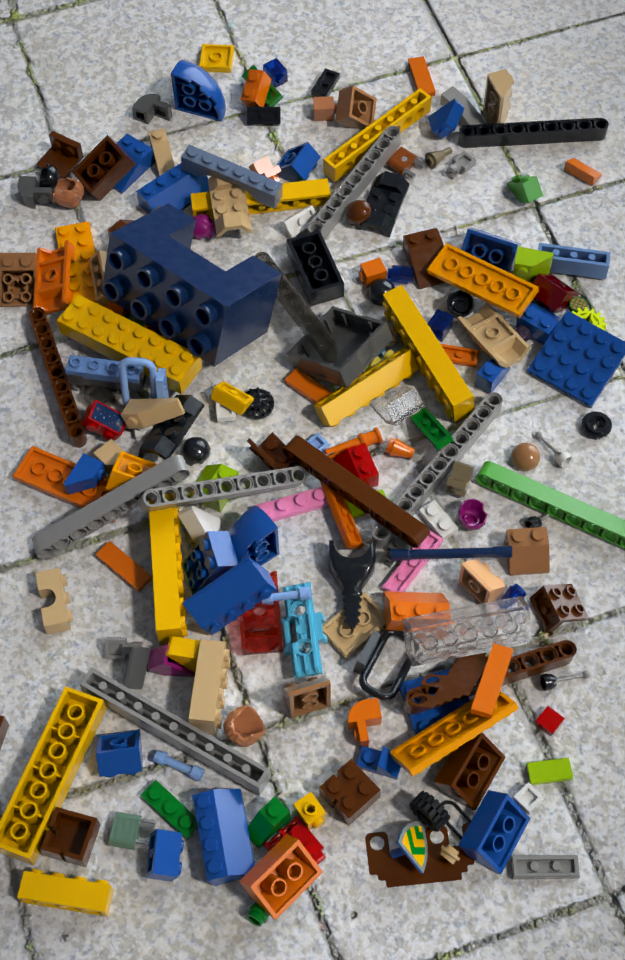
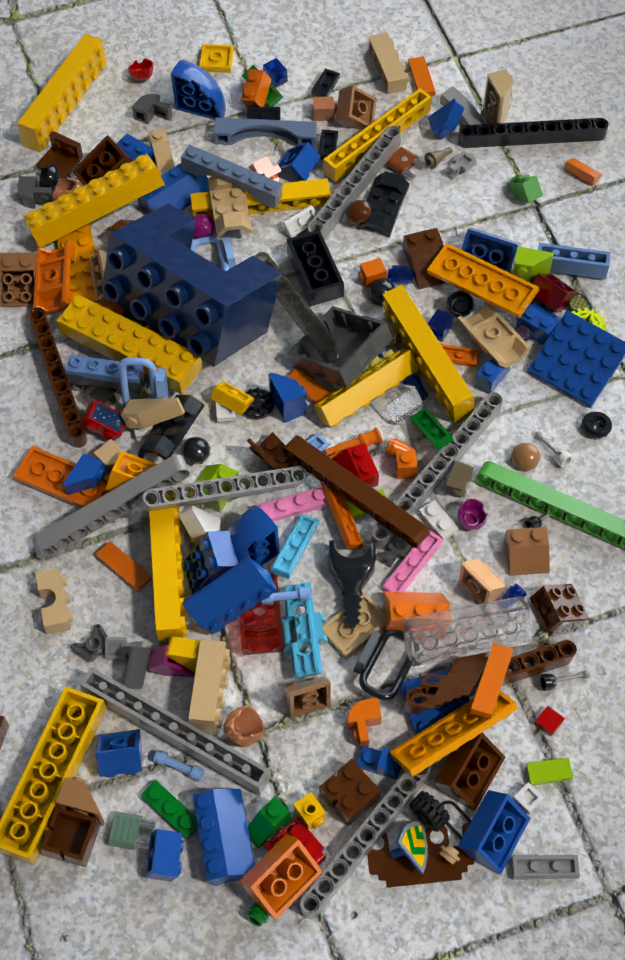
yellow brick [17,869,114,917] -> none
dark blue piece [391,546,512,561] -> none
none -> yellow brick [17,34,107,153]
none -> yellow brick [23,154,165,248]
none -> medium nougat slope [56,777,105,826]
none -> flat silver piece [71,624,108,663]
none -> red hair [128,58,154,81]
none -> light blue bar [191,236,236,271]
none -> sand blue arch [214,118,316,149]
none -> blue slope [268,372,307,423]
none -> medium azure tile [271,514,319,579]
none -> light grey beam [300,766,430,919]
none -> black plate [318,129,339,160]
none -> tan brick [368,32,409,94]
none -> orange brick [395,450,417,479]
none -> clear blue cone [402,374,429,402]

